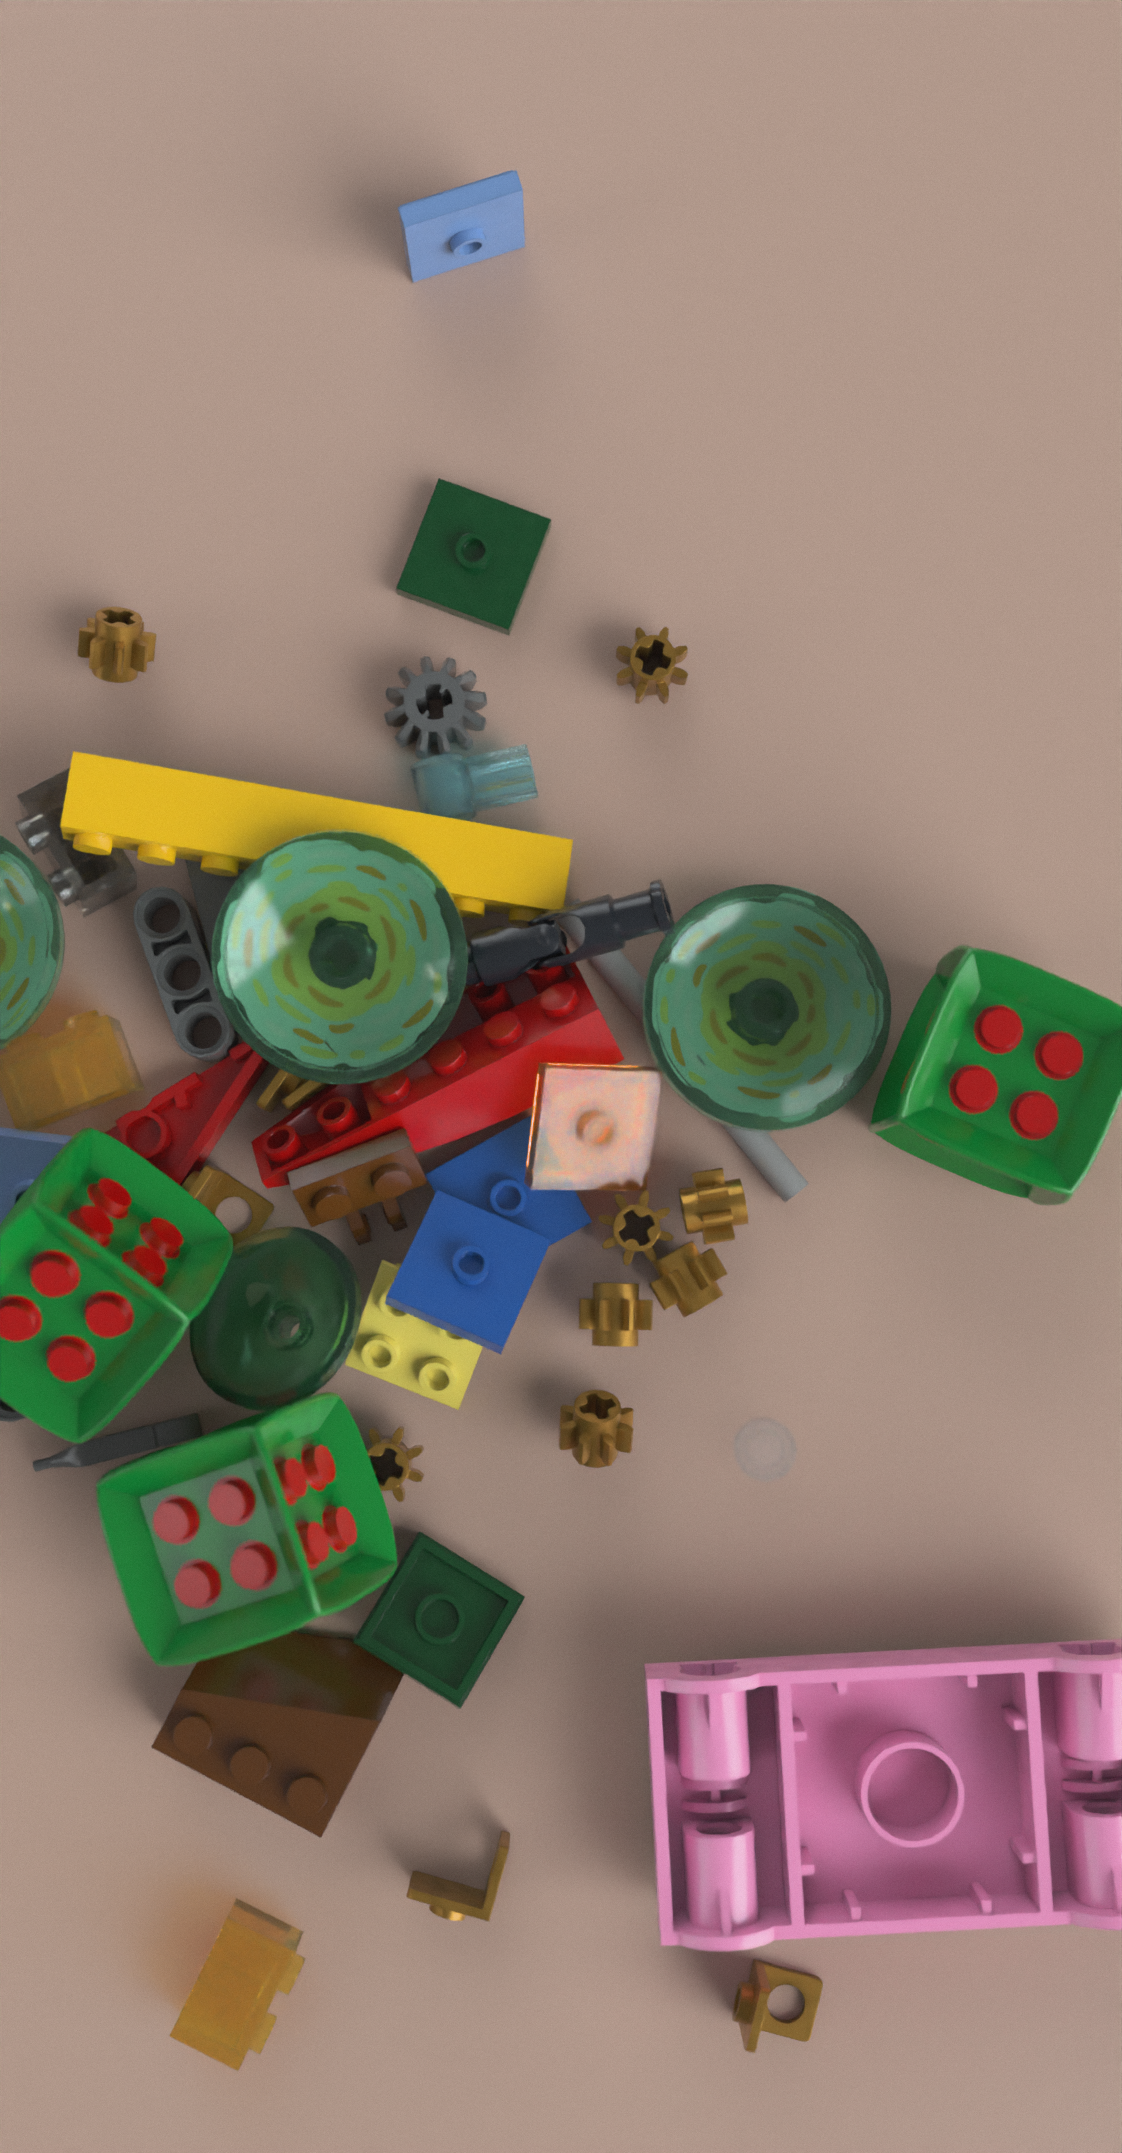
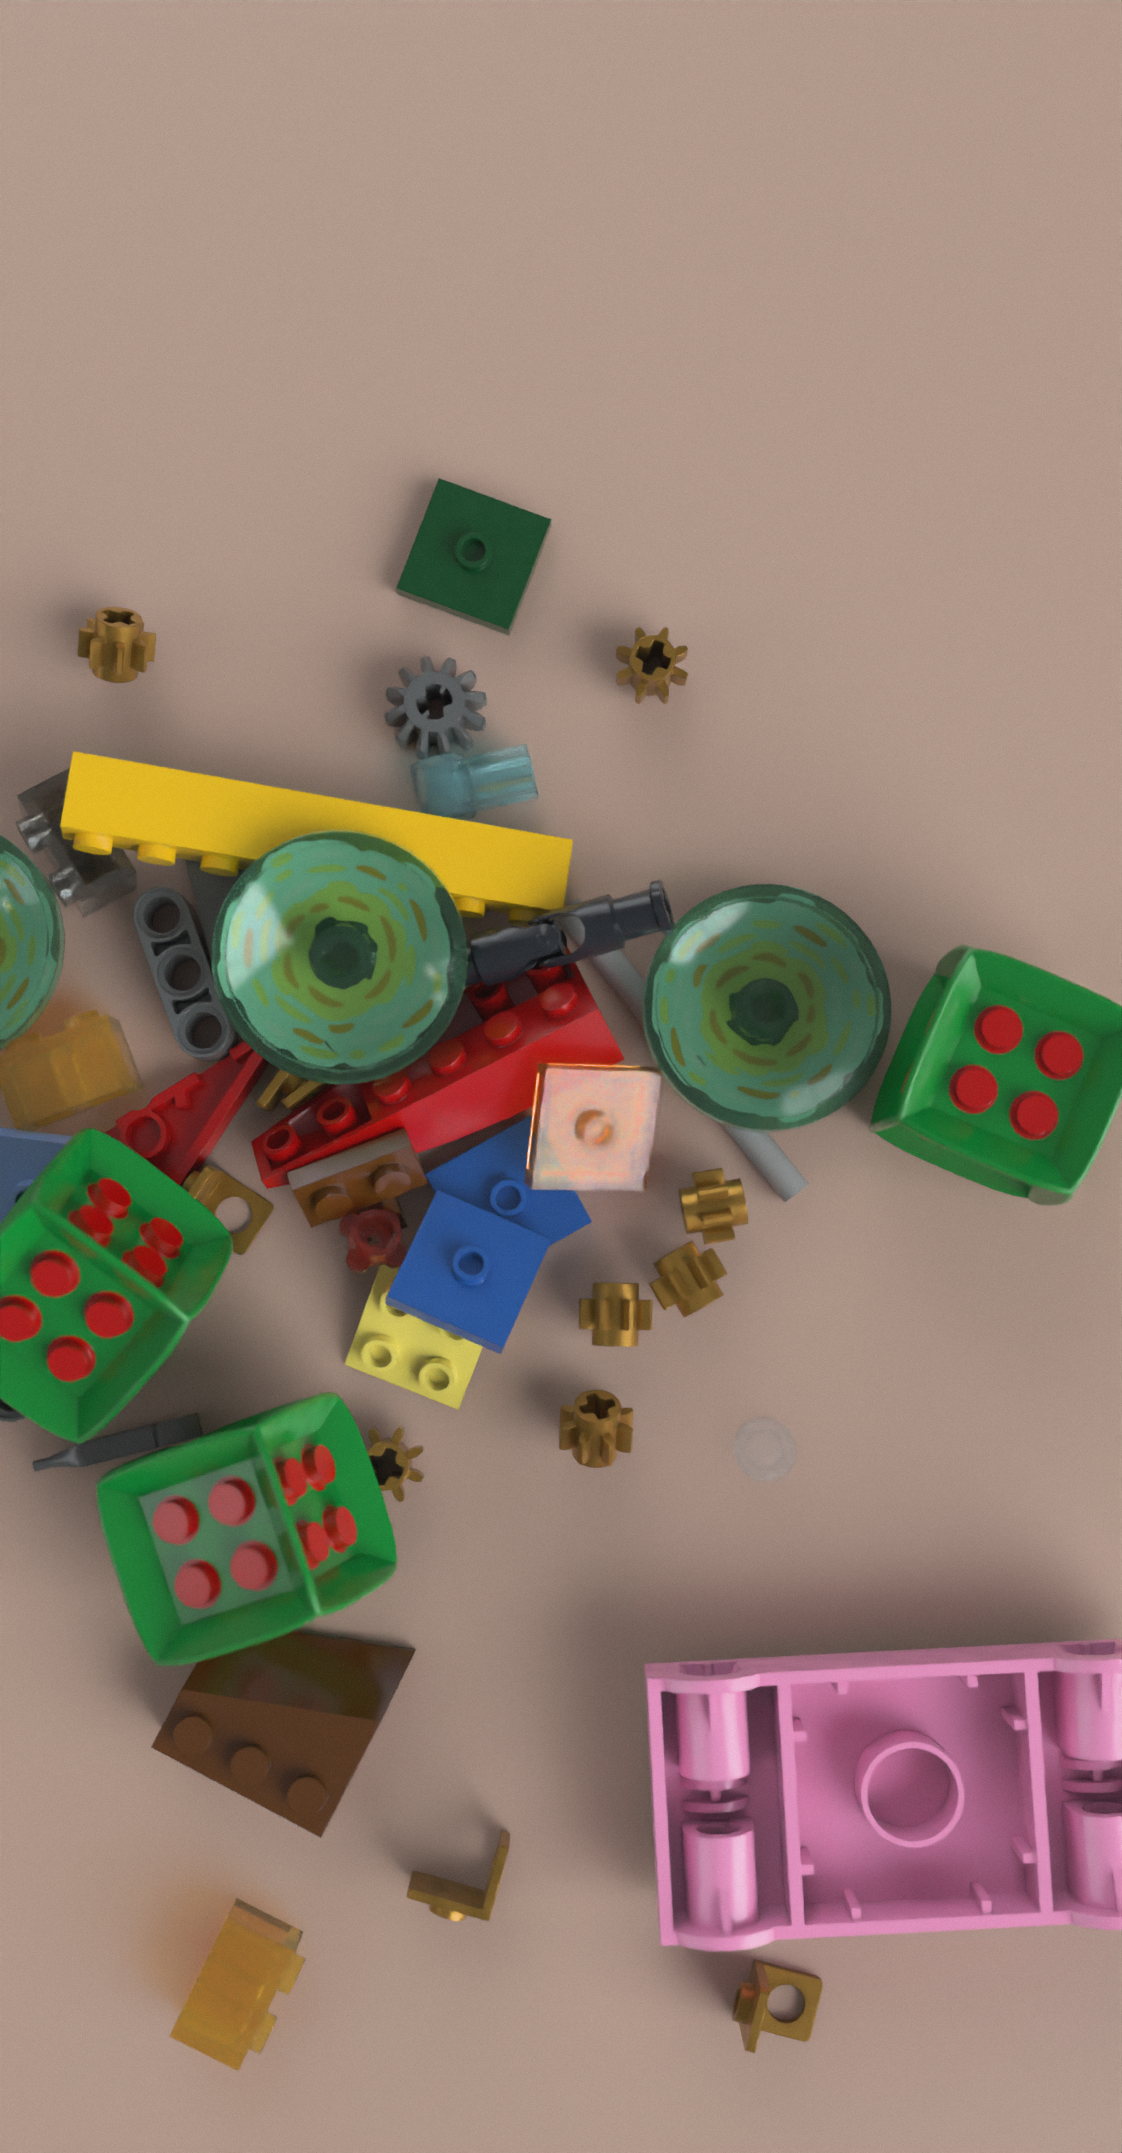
clear green dish [189,1226,362,1411] -> none
dark green plate [352,1531,525,1709] -> none
medium blue plate [398,170,525,282] -> none
pearl gold gear [598,1190,674,1266] -> none
none -> clear red plate [338,1209,407,1273]

